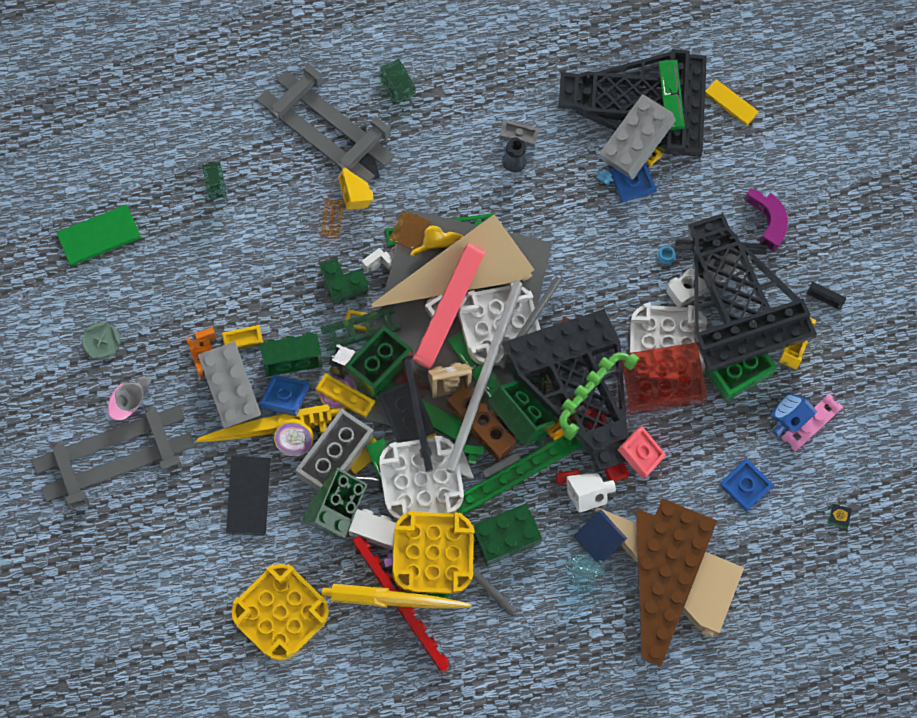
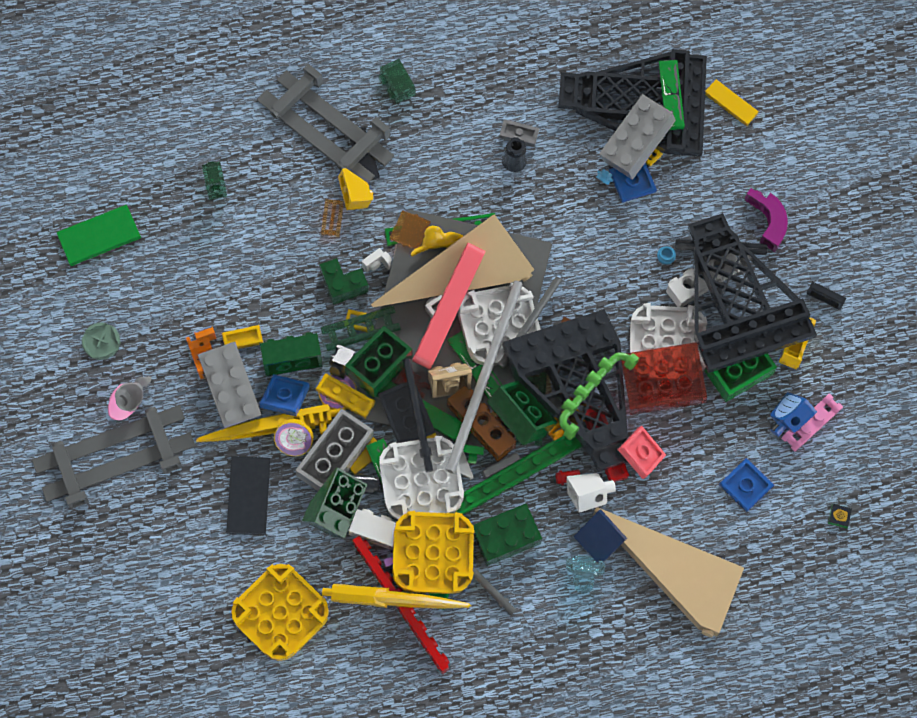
reddish brown wing [636,498,717,667] -> none

